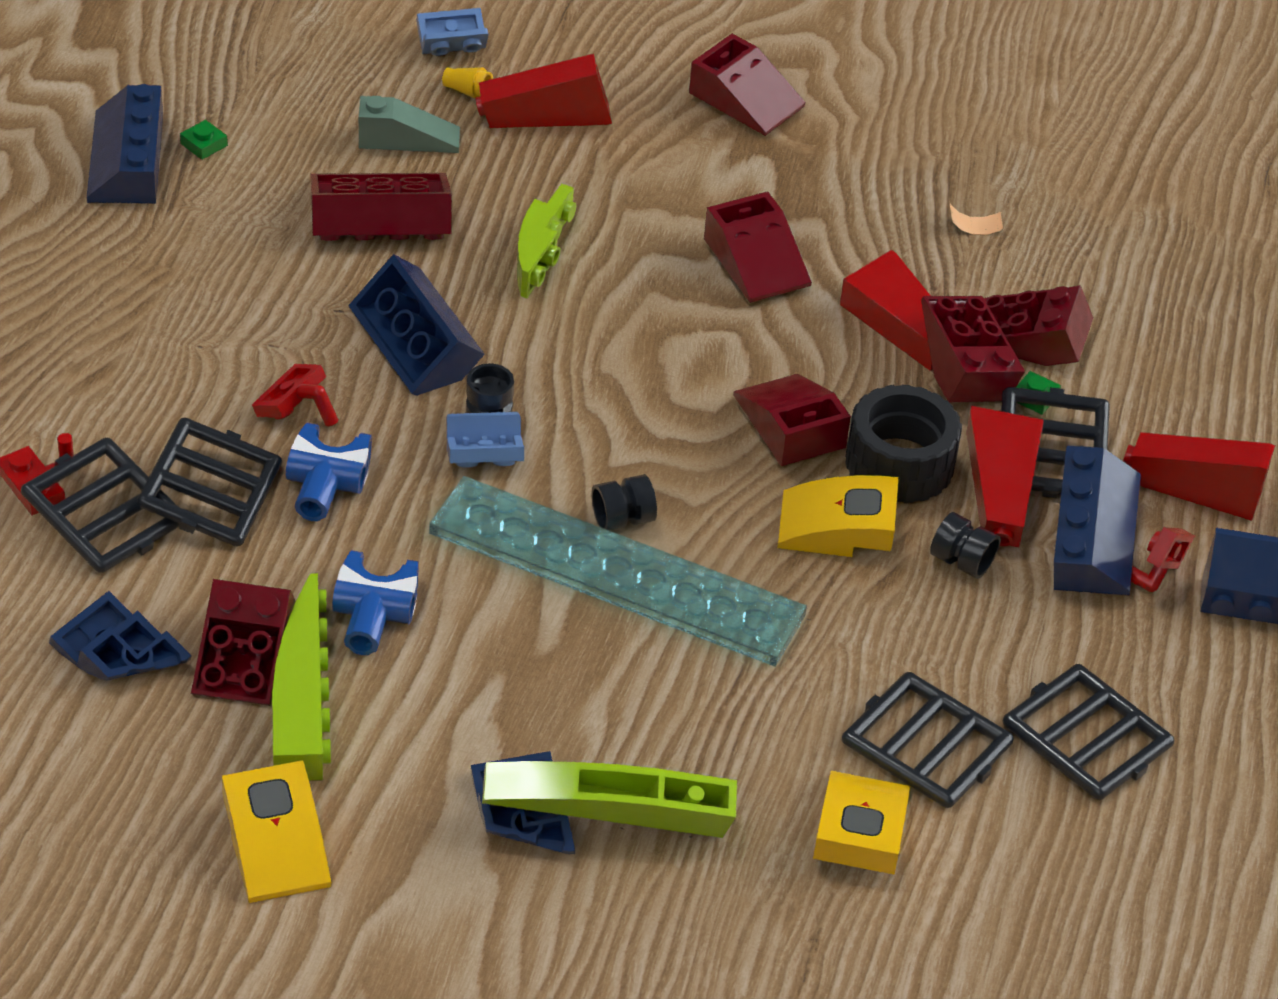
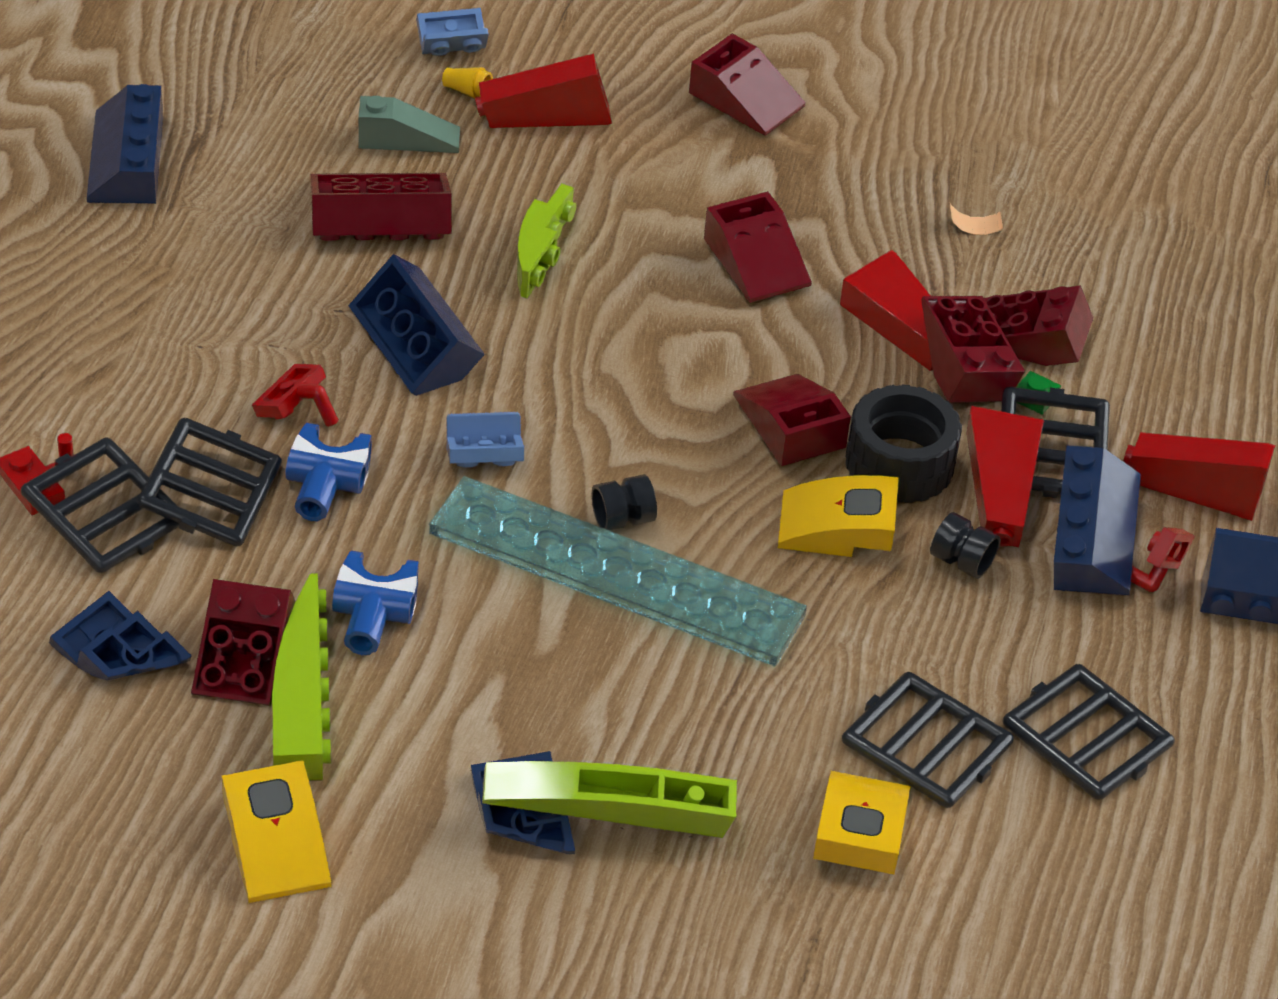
green plate [180,119,228,160] -> none
black wheel [465,363,514,413] -> none

